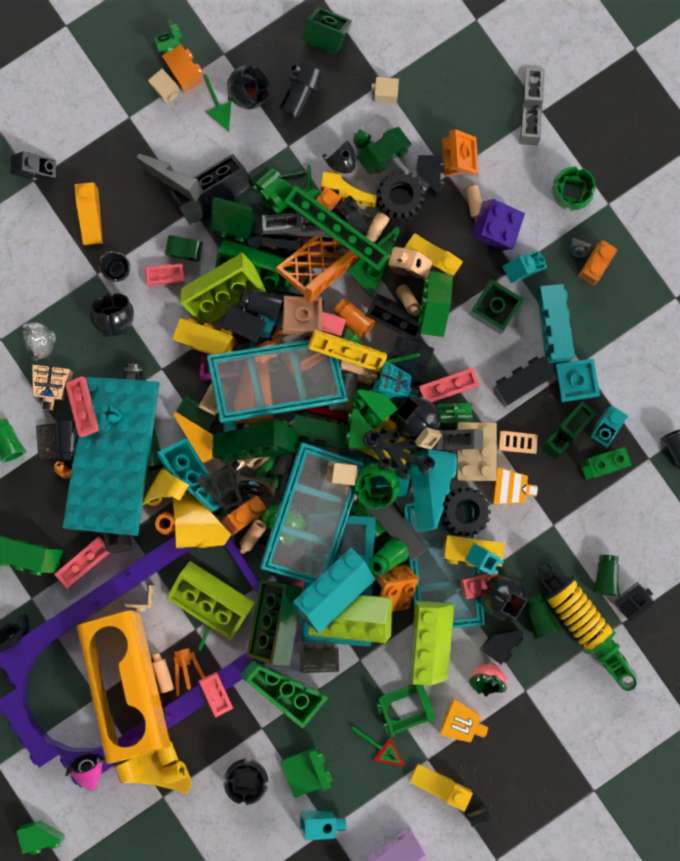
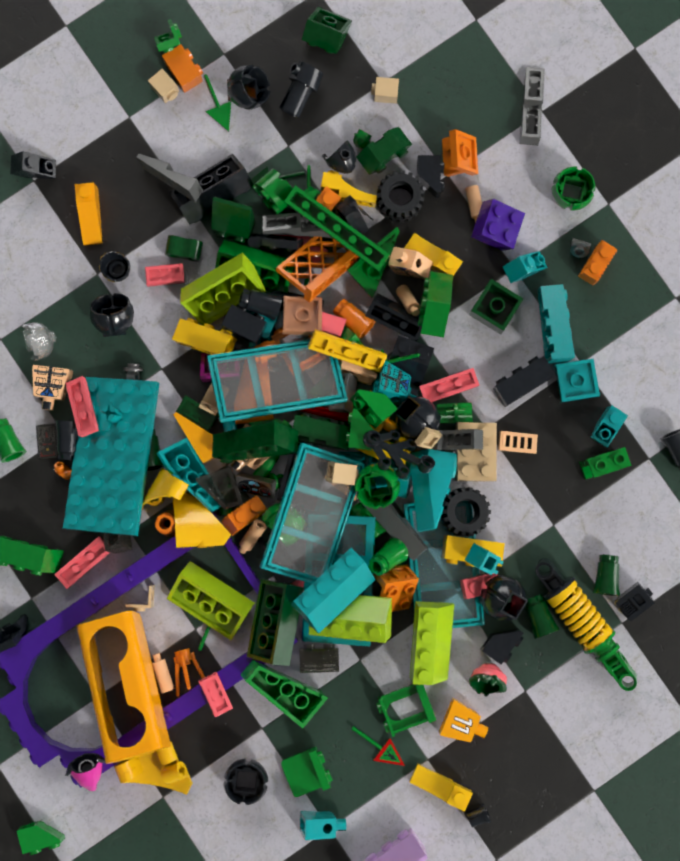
light nougat cylinder [364,212,390,243] -> none
torso [491,467,538,505] -> none
dark green slope [541,401,596,459] -> none

